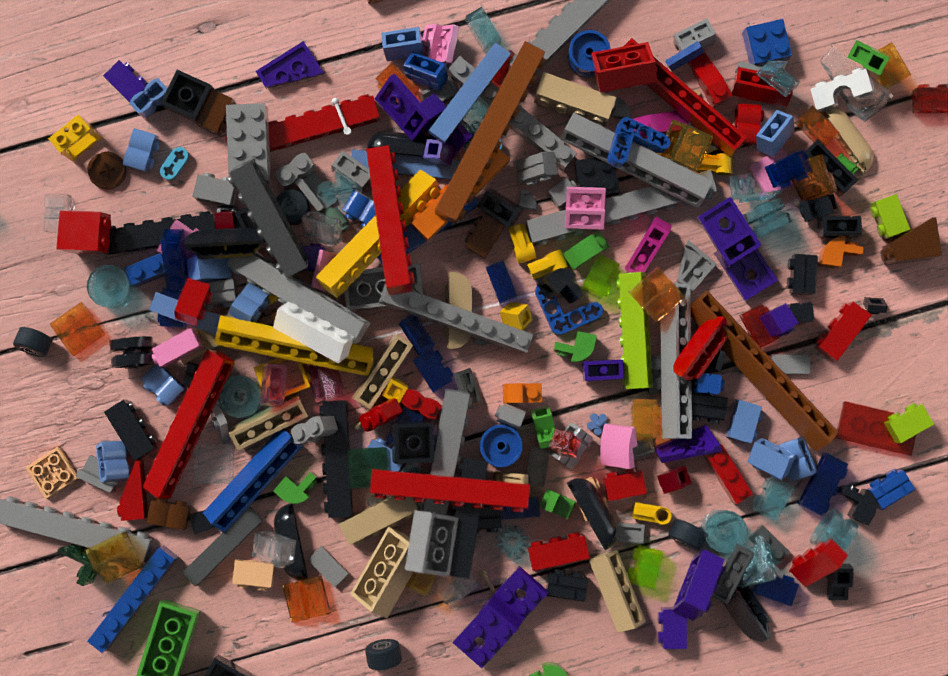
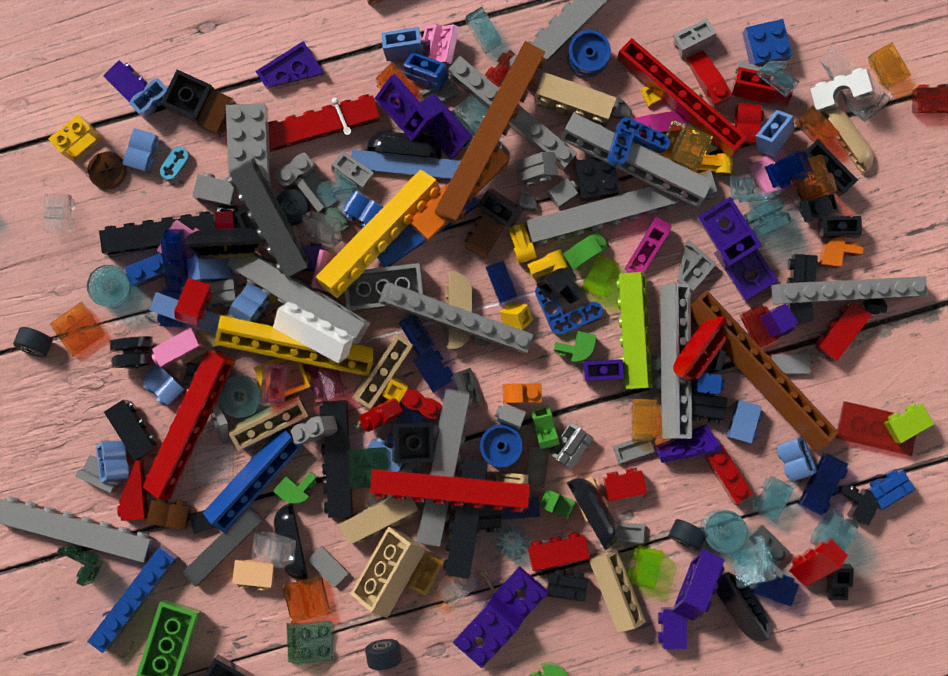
light nougat tile [26,446,79,500] -> none
red slope [56,211,112,255] -> none
clear yellow slope [85,531,143,584] -> none
red brick [366,145,415,296] -> none
light grey brick [405,511,458,577] -> none
dark purple brick [423,139,455,165] -> none
medium blue tile [428,42,511,143] -> none
clear red brick [549,429,581,458] -> none
bright pink slope [565,187,606,229] -> none
medium blue plant [587,413,608,435] -> none
red slope [591,42,657,93] -> none
bright pink slope [600,424,638,469] -> none
clear orange slope [629,267,685,323] -> none
yellow piece [632,502,672,525] -> none
dark red brick [657,465,692,494] -> none
blue tile [665,41,705,72] -> none
dark grey tile [711,543,755,605] -> none
medium blue brick [747,438,796,480] -> none
bright green pin [837,153,859,174] -> none
bright green brick [847,40,891,75] -> none
lime brick [870,194,910,239] -> none
reddish brown slope [881,217,942,266] -> none
none -> clear green bracket [286,621,333,665]
none -> yellow tile [640,86,663,107]
none -> light grey brick [771,276,927,305]

